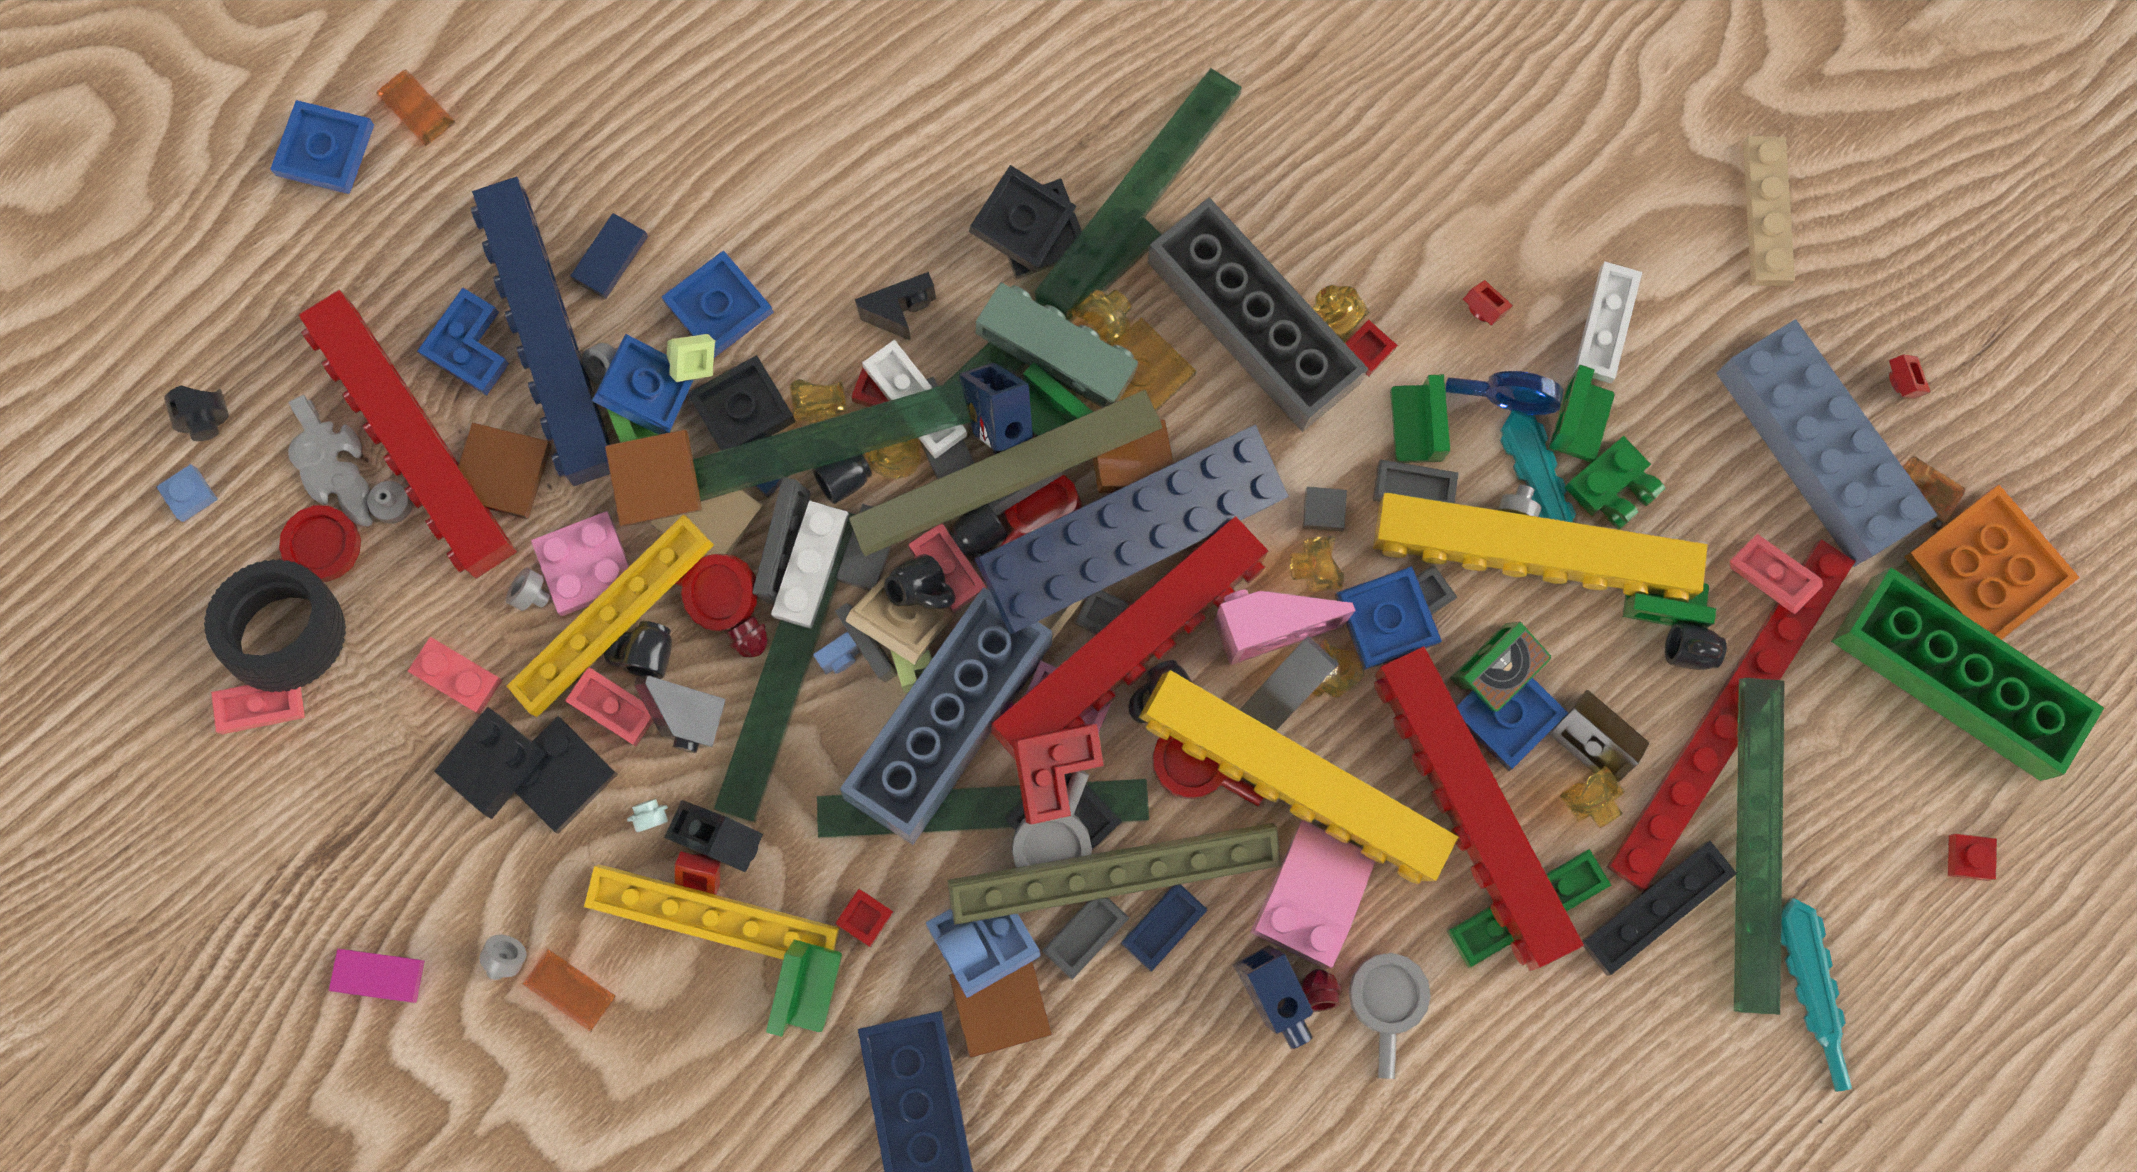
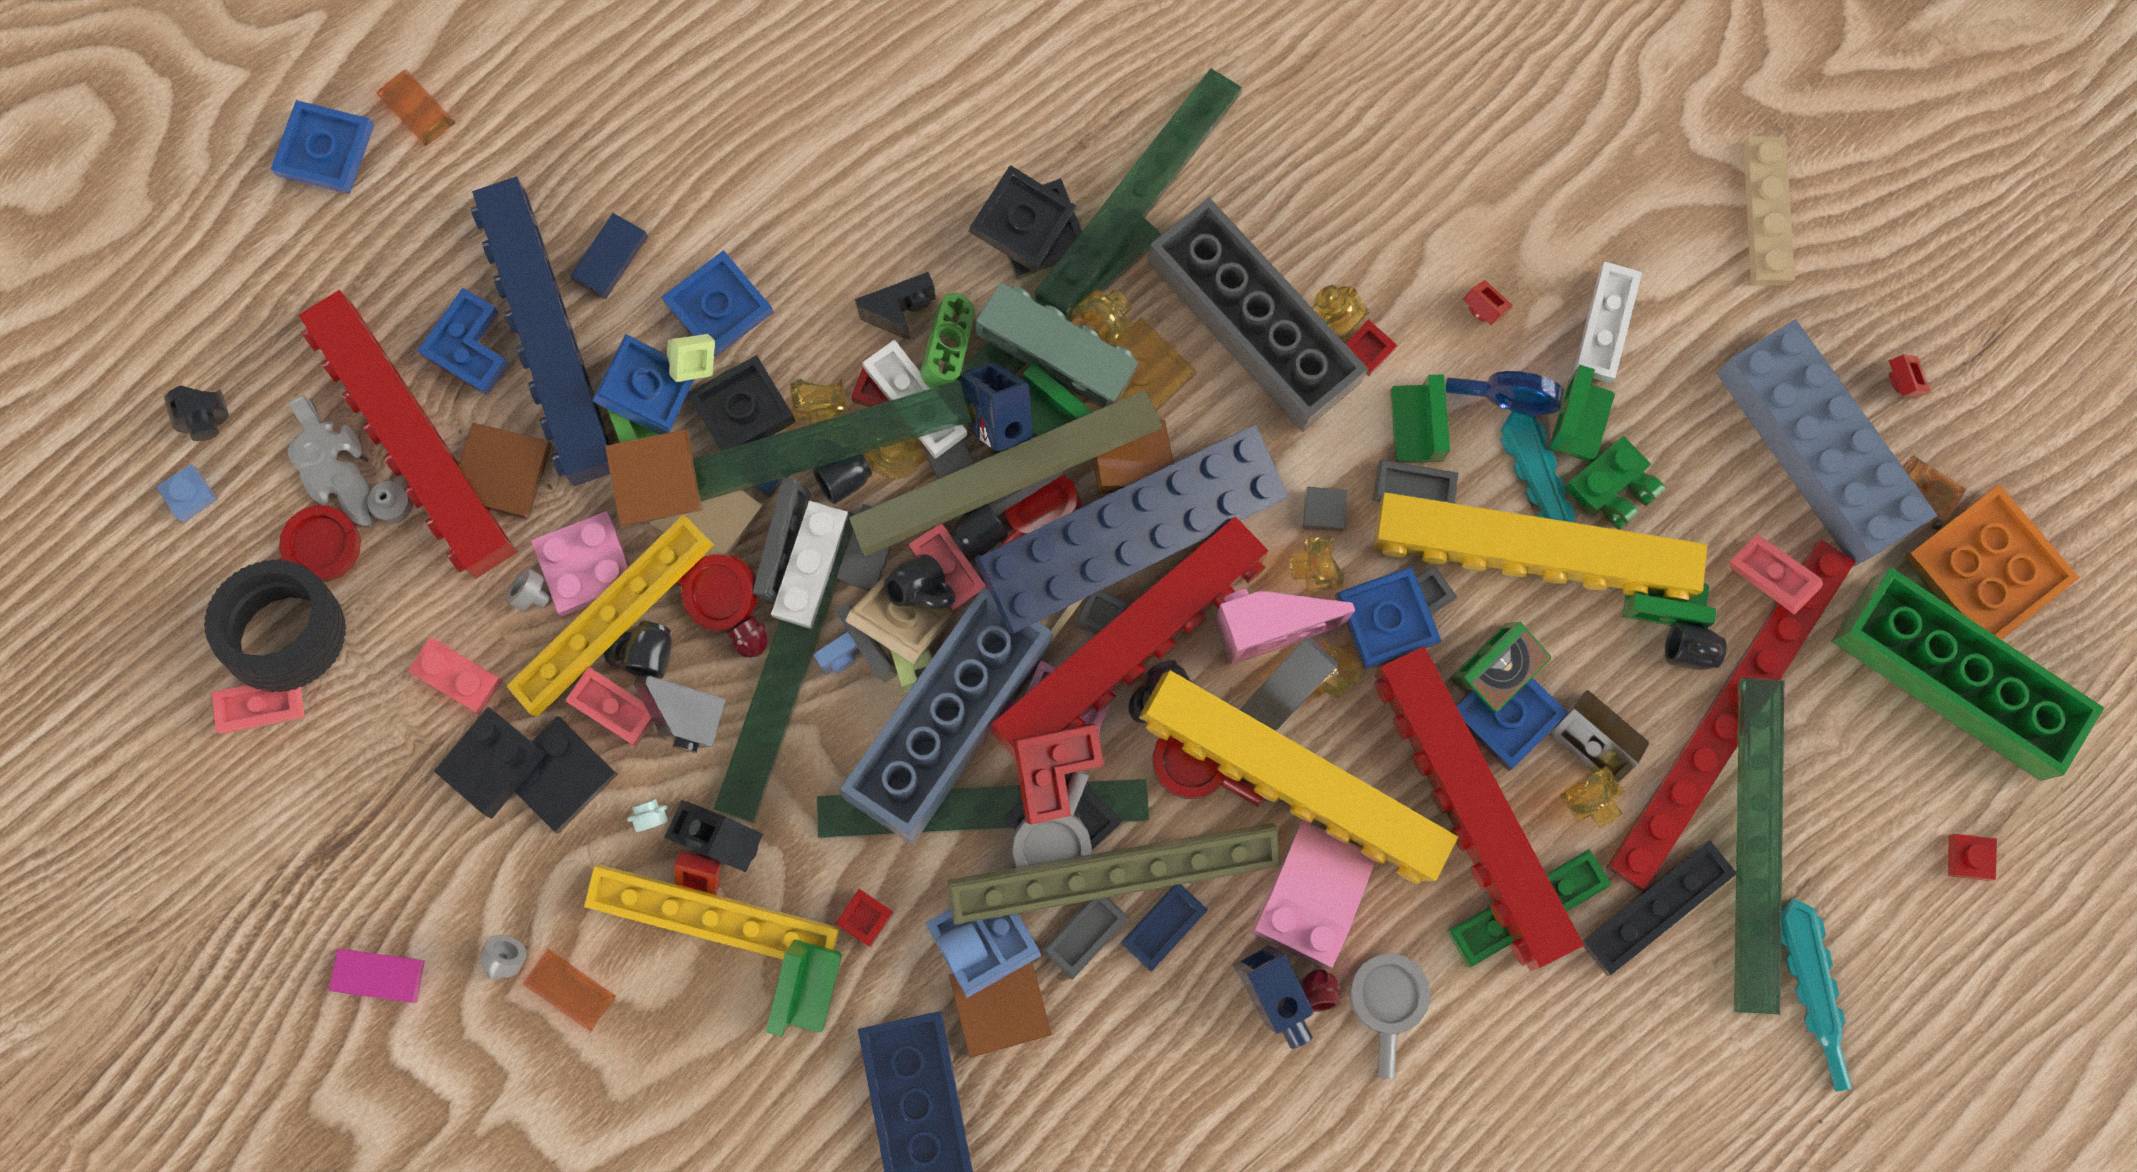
light grey tile [582,343,618,385] -> none
light grey tile [1498,485,1541,517] -> none
none -> bright green beam [920,293,975,391]

